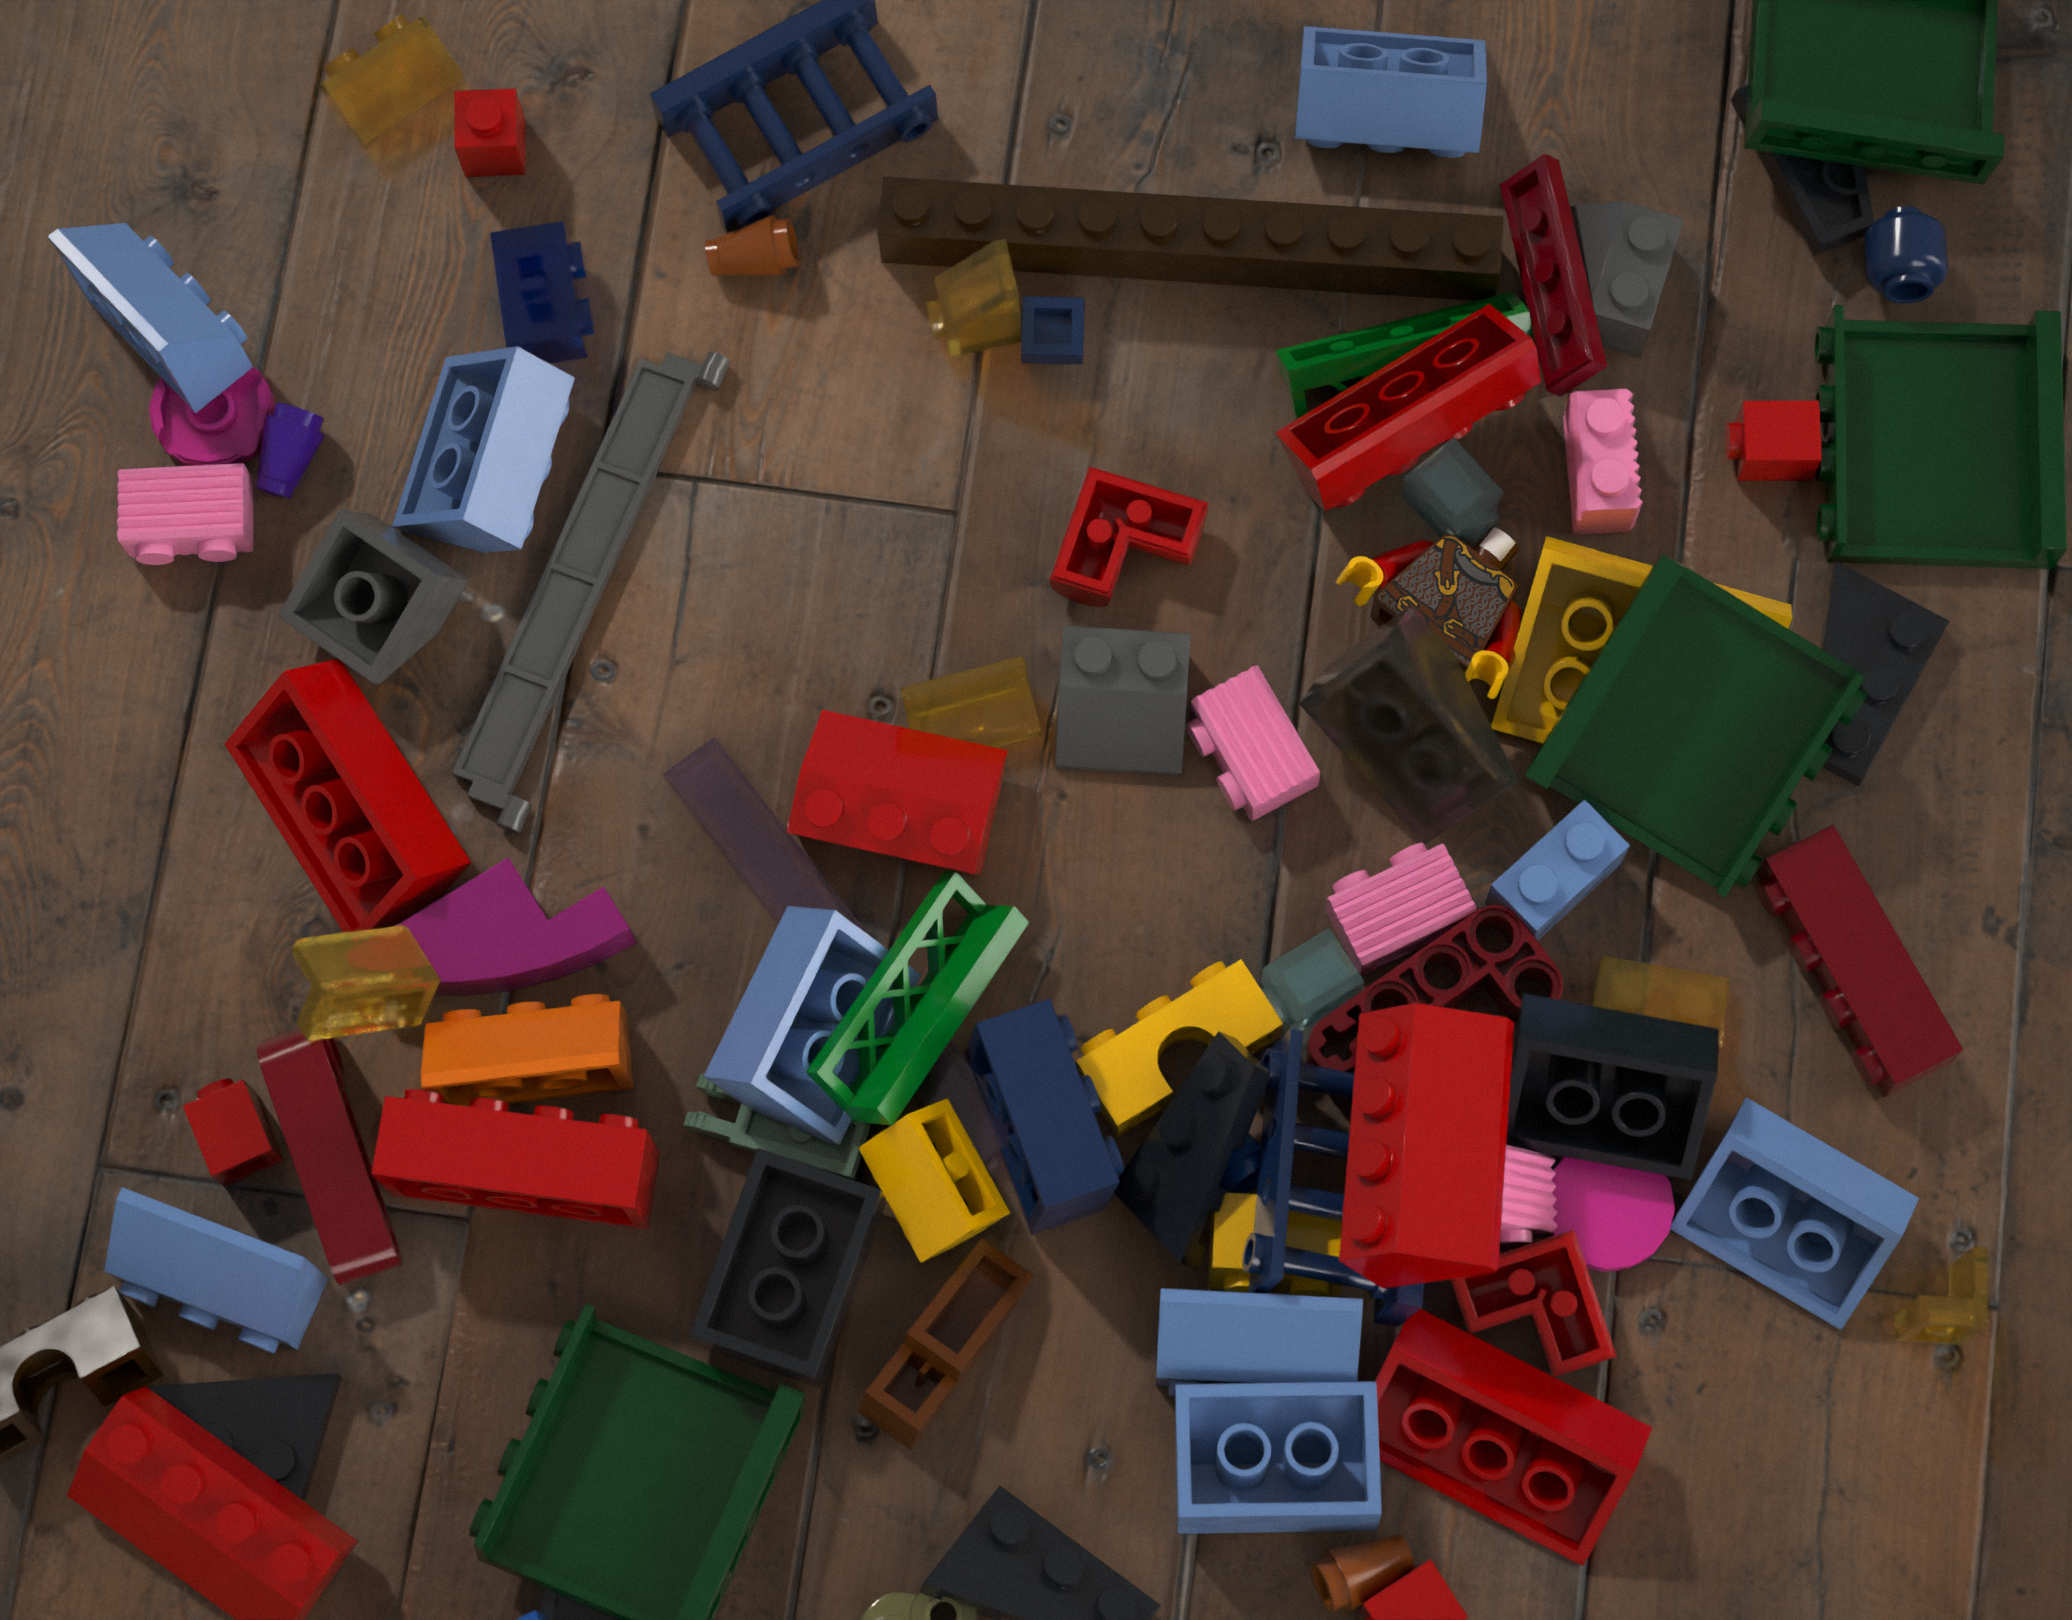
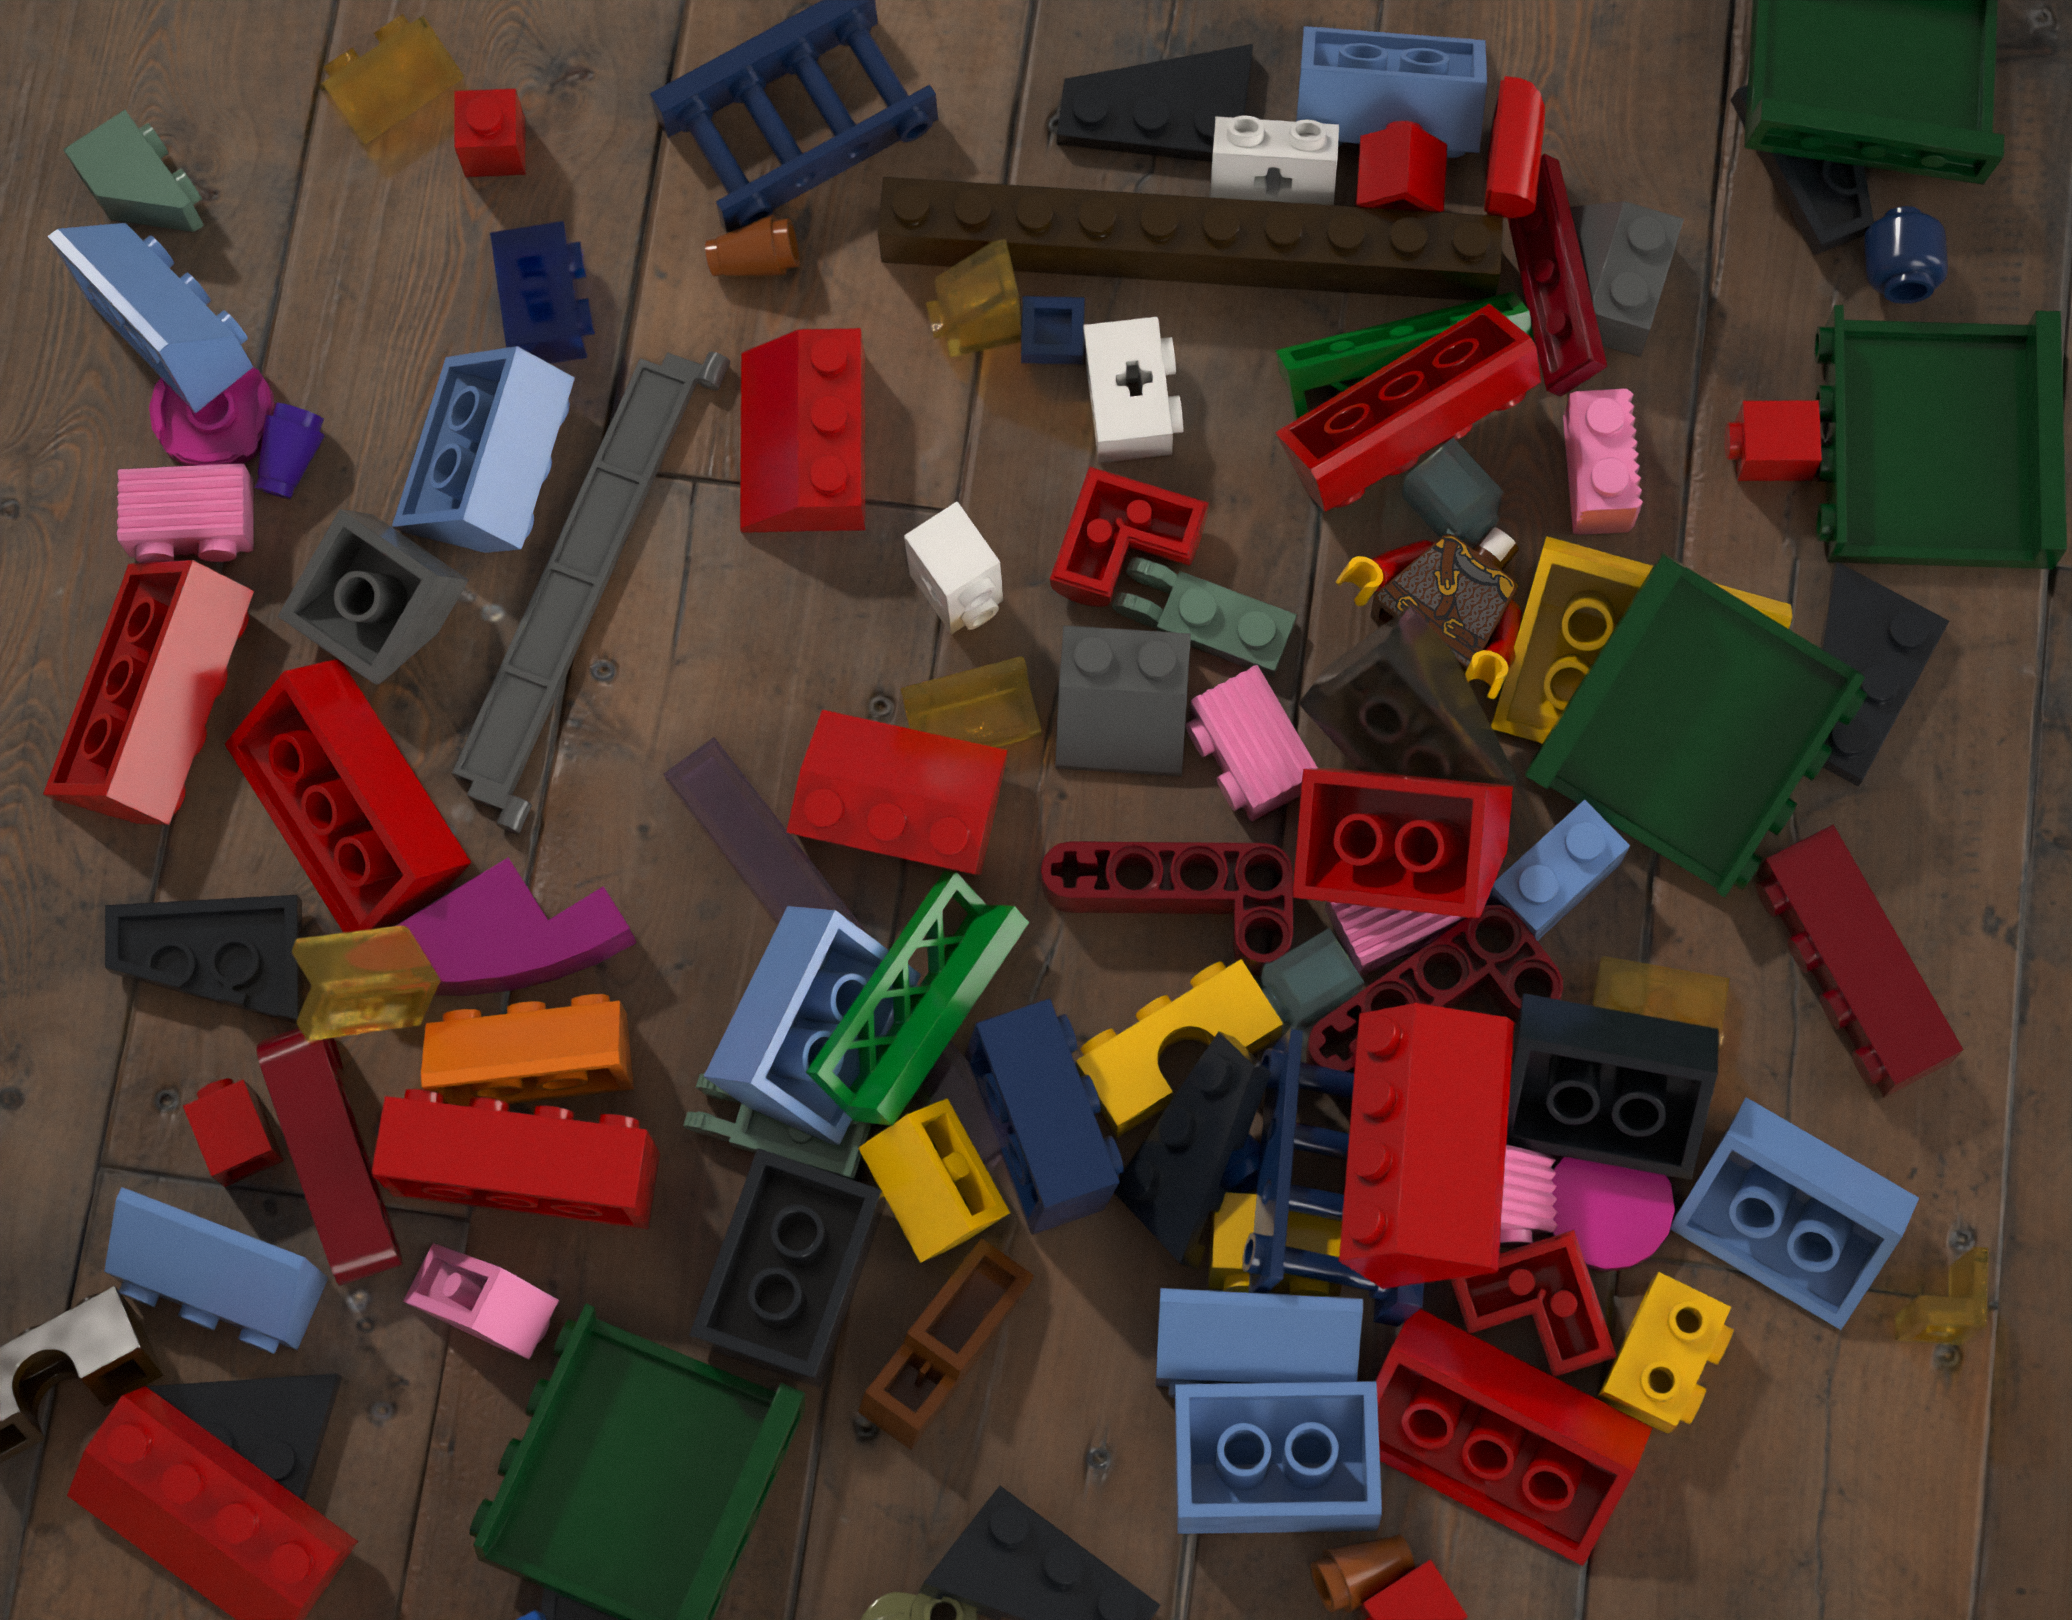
none -> red slope [43,560,254,825]
none -> sand green slope [63,110,204,232]
none -> black wing [105,895,303,1025]
none -> bright pink slope [403,1243,559,1359]
none -> red slope [740,328,865,533]
none -> white brick [904,502,1003,634]
none -> dark red beam [1041,841,1293,977]
none -> black wing [1057,44,1253,162]
none -> white brick [1084,317,1183,463]
none -> sand green hinge [1112,557,1297,677]
none -> white brick [1210,116,1339,205]
none -> red slope [1293,768,1513,919]
none -> red brick [1356,121,1447,212]
none -> red brick [1484,76,1545,218]
none -> yellow brick [1596,1272,1734,1434]

